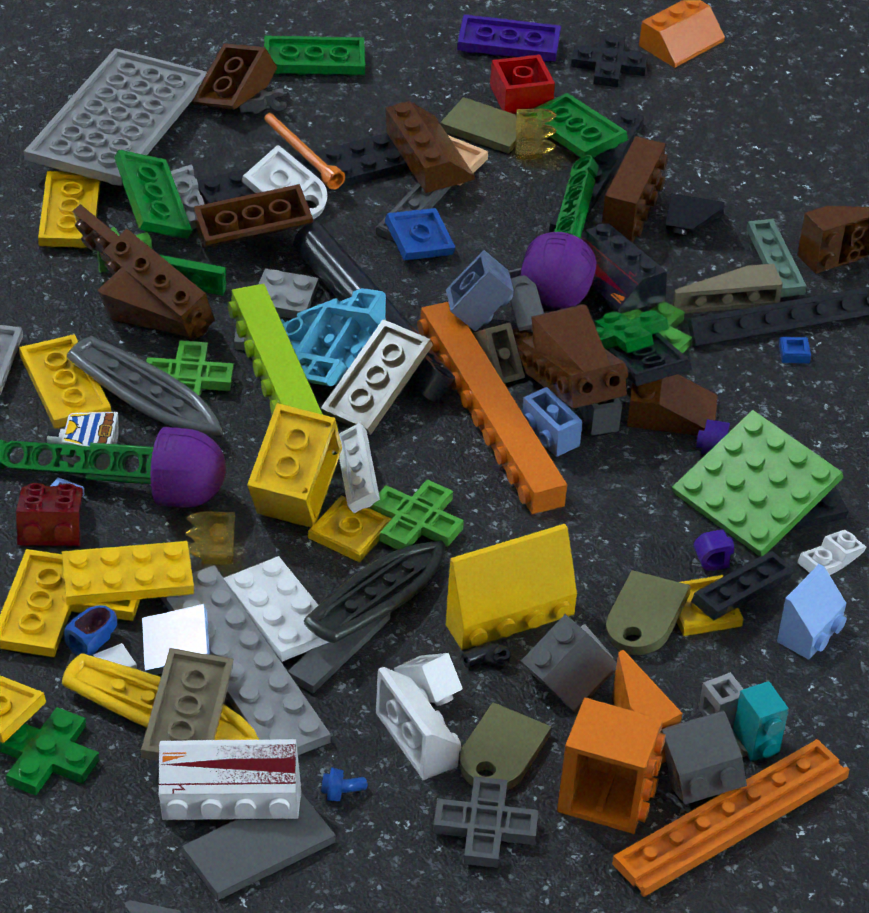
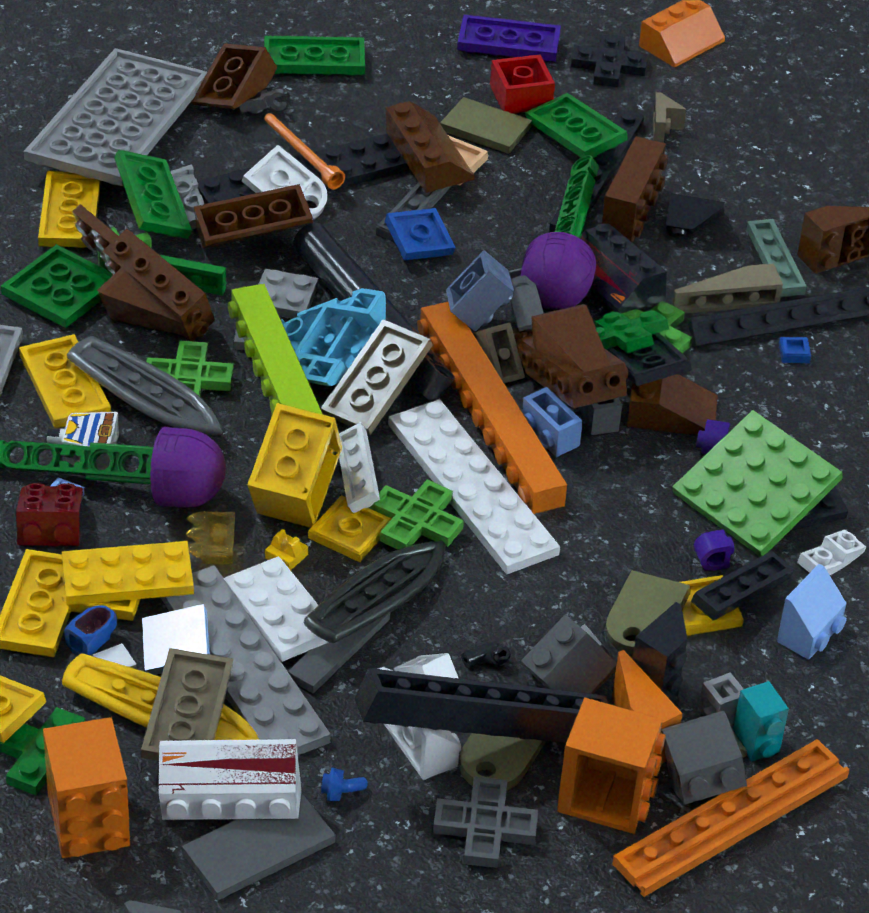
yellow slope [445,524,577,650] -> none
clear yellow plate [515,108,557,160] -> none
none -> green plate [1,244,113,328]
none -> orange container [43,717,130,858]
none -> yellow tile [265,529,308,571]
none -> black brick [354,668,609,743]
none -> white plate [388,399,560,575]
none -> black slope [633,602,687,707]
none -> dark tan slope [653,92,686,143]

